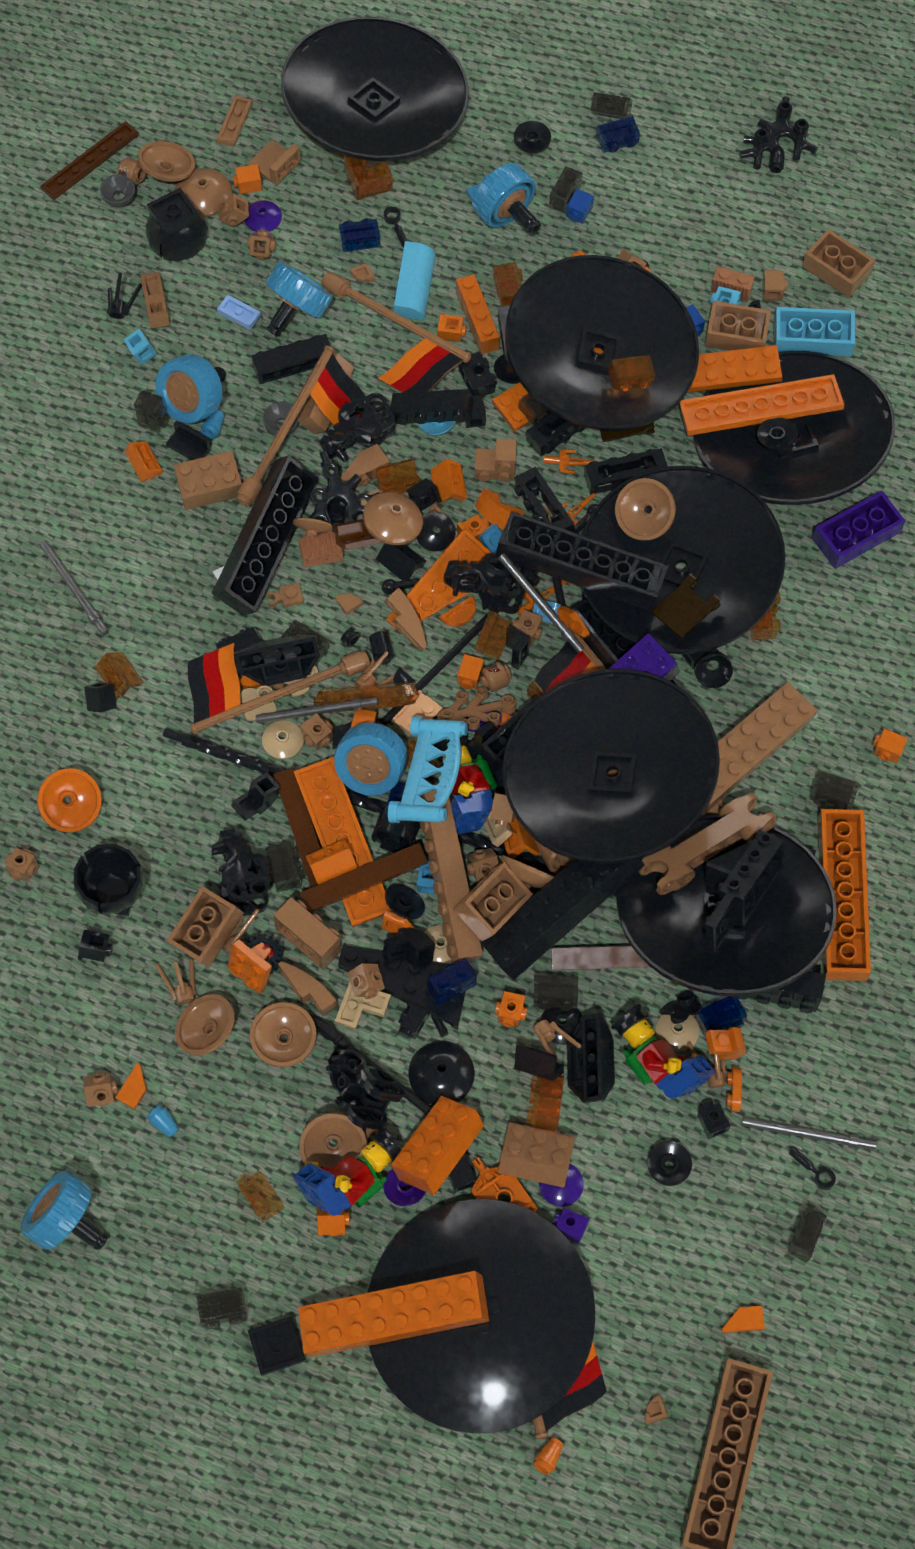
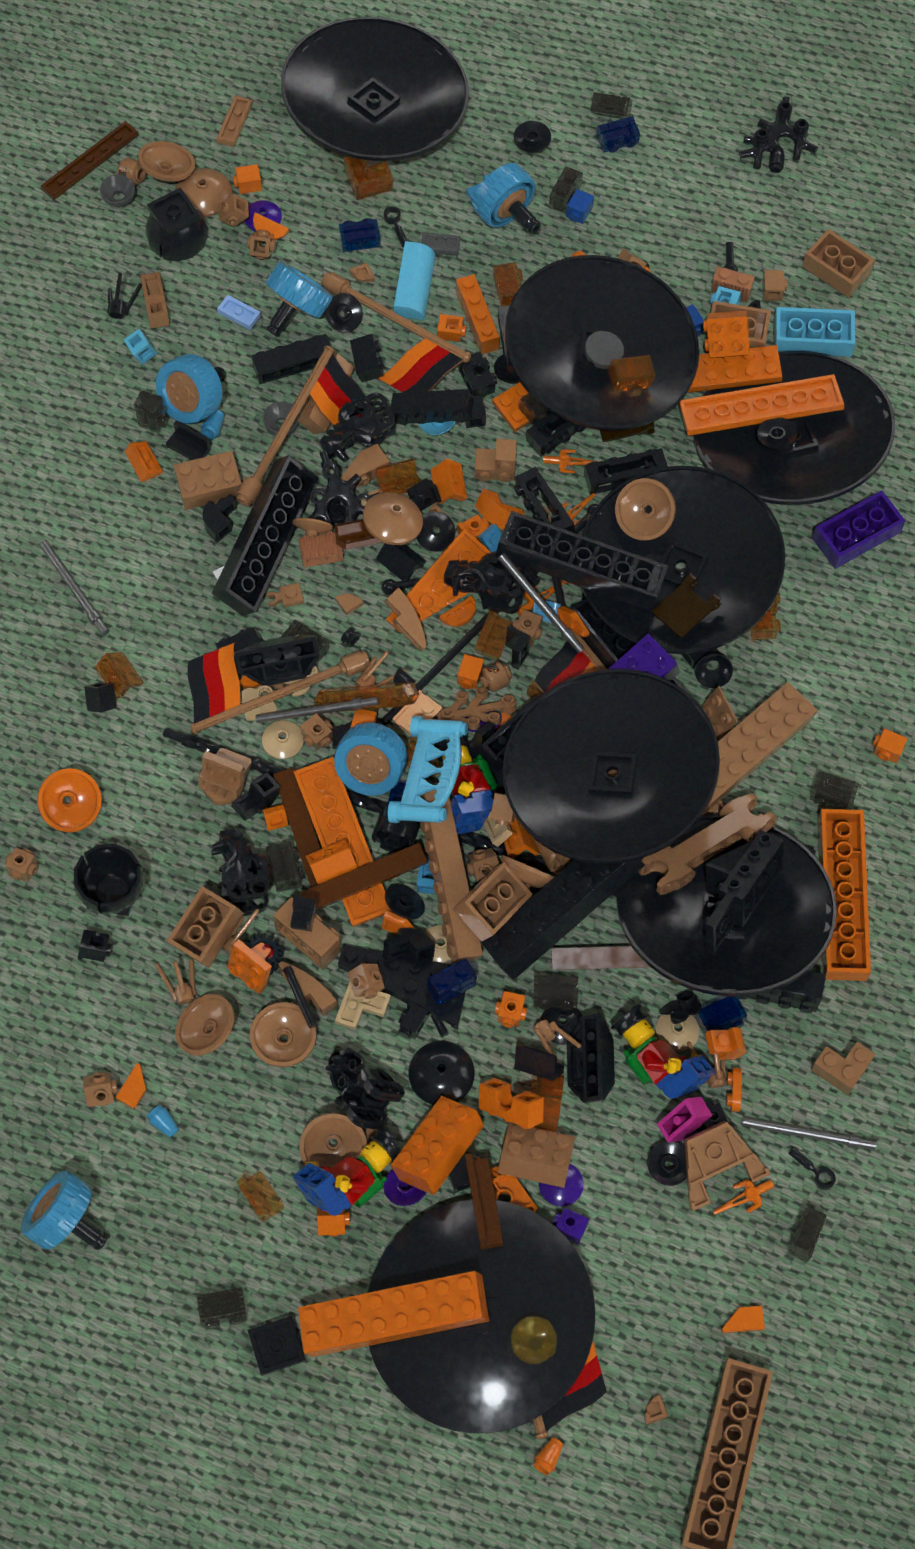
medium nougat bracket [248,140,301,185] -> none
black piece [309,1013,432,1115] -> none
black brick [369,631,394,665] -> none
none -> medium nougat piece [198,748,251,805]
none -> black brick [202,494,237,543]
none -> orange tile [253,212,290,240]
none -> orange tile [263,804,289,831]
none -> black bar [283,966,317,1028]
none -> black panel [290,896,316,932]
none -> black dish [325,293,363,333]
none -> black brick [350,334,385,382]
none -> dark grey plate [421,232,461,256]
none -> reddish brown fence [465,1153,503,1250]
none -> orange arch [479,1078,544,1129]
none -> clear yellow dish [511,1317,557,1364]
none -> dark grey tile [584,331,624,369]
none -> dark pink brick [657,1097,713,1143]
none -> medium nougat wing [684,1121,771,1211]
none -> medium nougat hinge [701,686,738,741]
none -> orange brick [703,310,750,358]
none -> orange piece [713,1179,774,1214]
none -> black bar [724,242,738,271]
none -> medium nougat brick [811,1042,876,1095]

